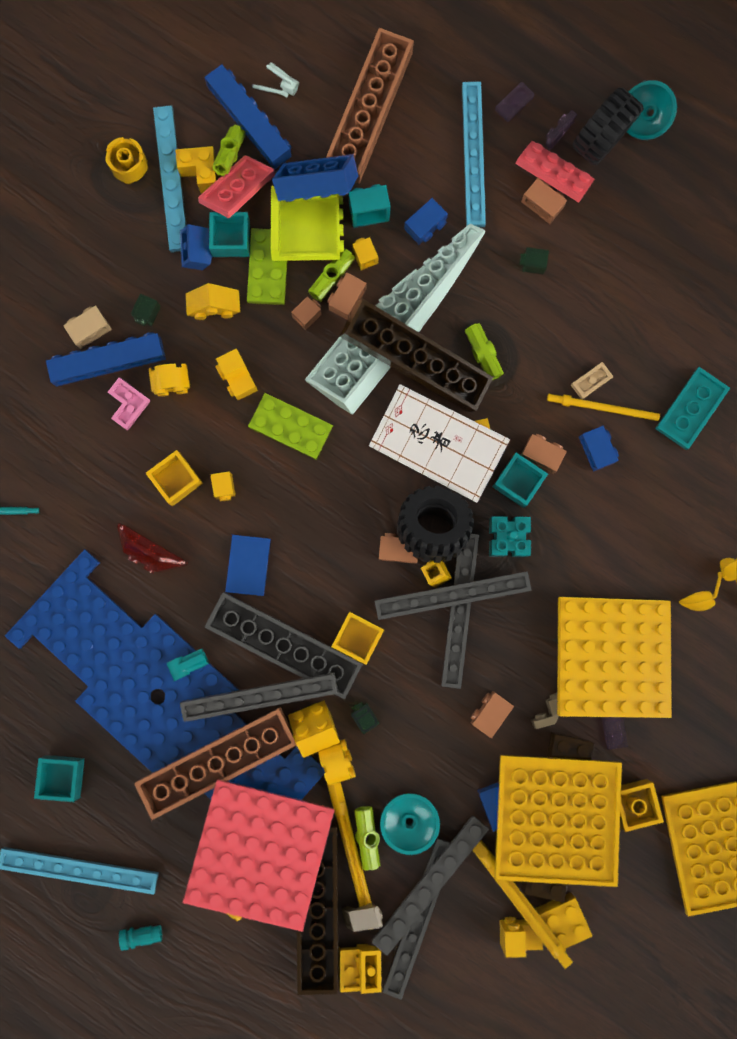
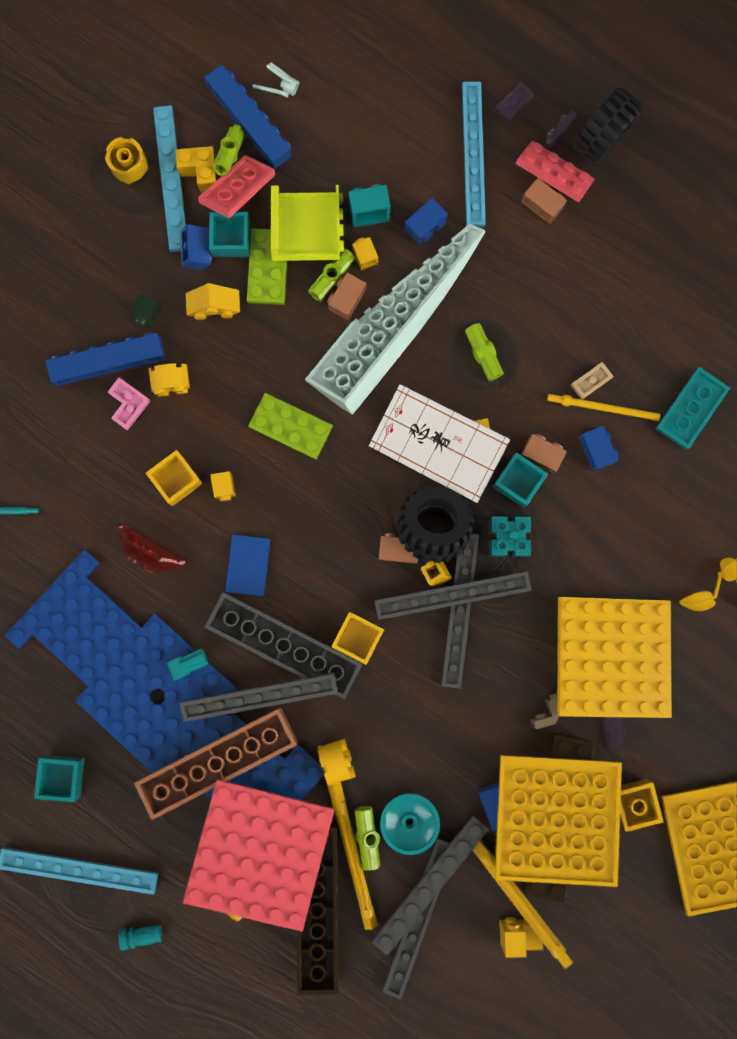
tan brick [63,305,112,349] -> none
yellow brick [215,348,258,401] -> none
blue brick [272,154,359,202] -> none
yellow brick [288,700,340,758] -> none
nougat brick [291,297,321,330] -> none
nougat brick [326,28,414,184] -> none
dark brown brick [339,299,494,412] -> none
yellow brick [339,944,381,994] -> none
dark tan slope [341,903,383,932] -> none
clear green brick [351,702,380,734] -> none
nougat brick [470,691,514,739] -> none
clear green brick [519,247,549,275] -> none
yellow brick [536,892,592,949] -> none
teal dish [627,80,677,140] -> none

